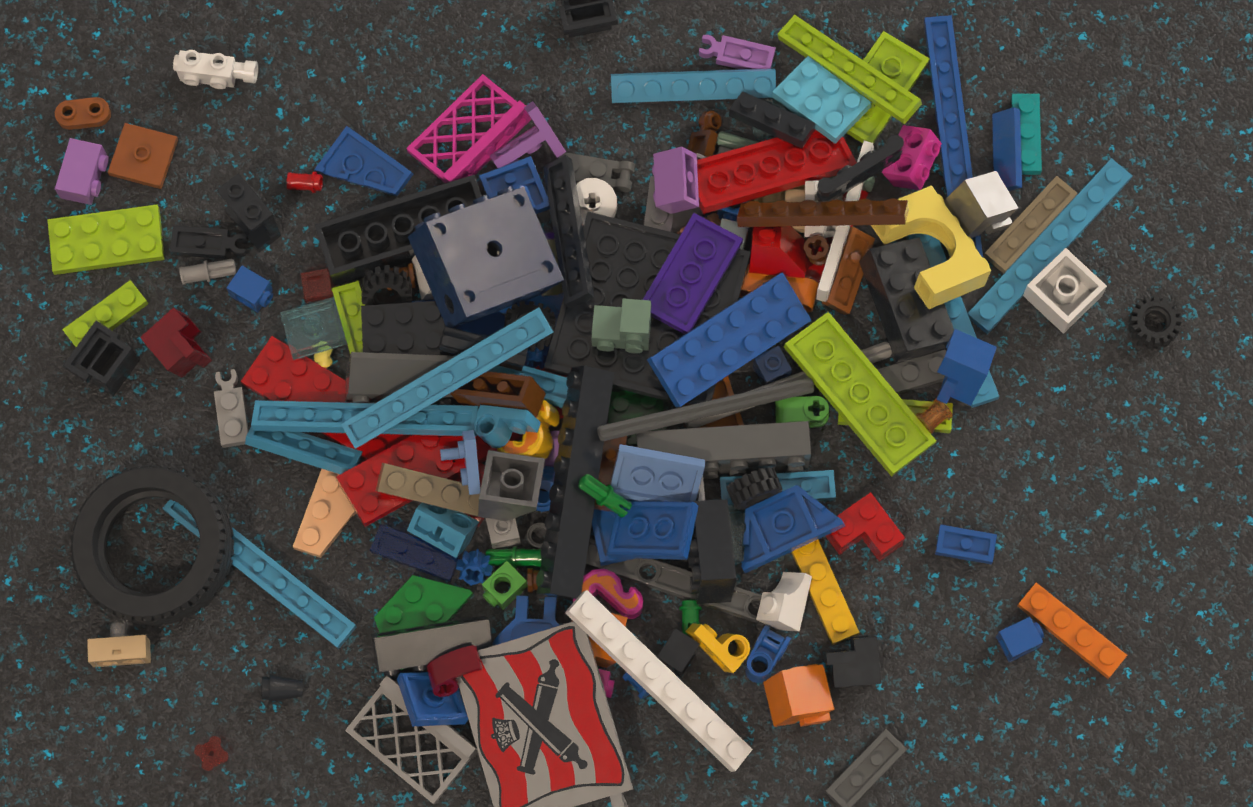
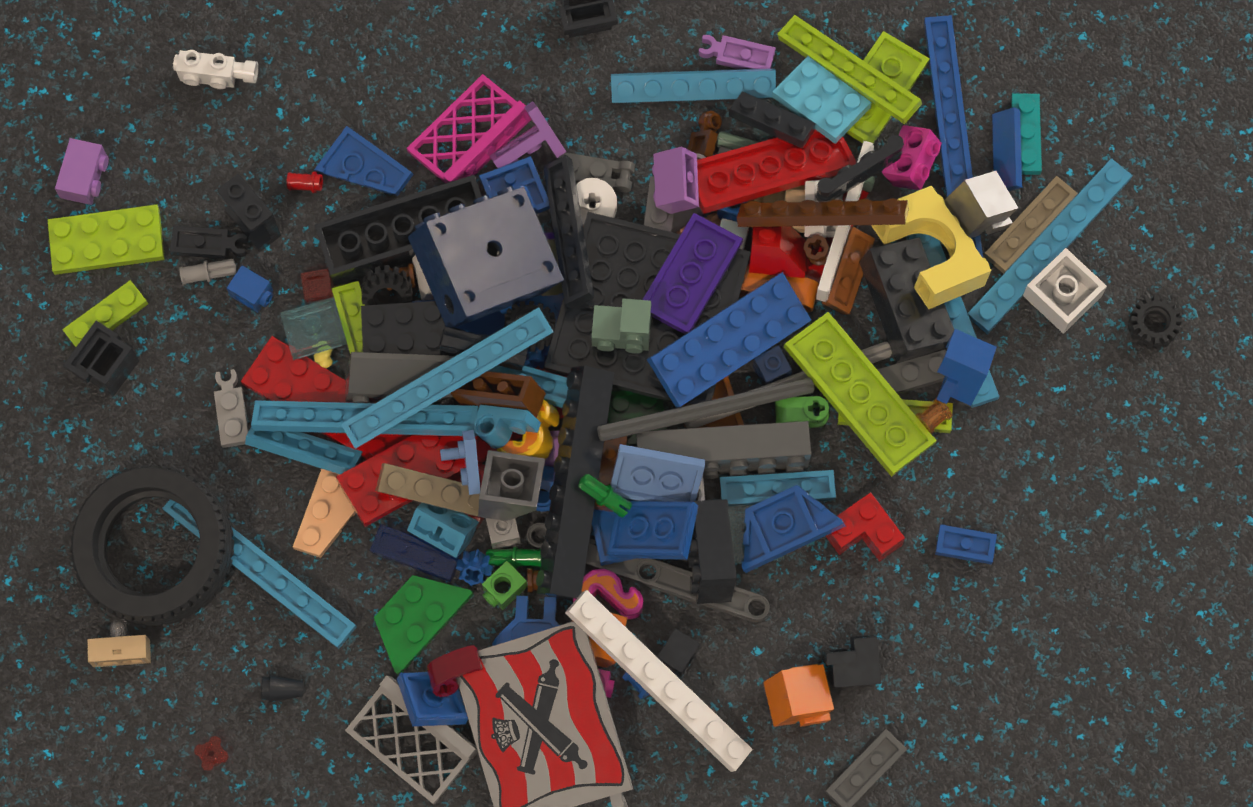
dark orange plate [55,97,111,130] -> none
dark orange plate [108,123,178,189] -> none
dark red plate [140,307,212,378] -> none
brick [371,615,493,676] -> none
green pin [679,600,702,637] -> none
yellow plate [685,623,750,673] -> none
black tyre [726,467,783,510] -> none
blue piece [745,625,792,683] -> none
white arch [756,572,812,631] -> none
yellow plate [791,540,859,646] -> none
blue brick [996,617,1044,662] -> none
orange plate [1017,583,1127,679] -> none

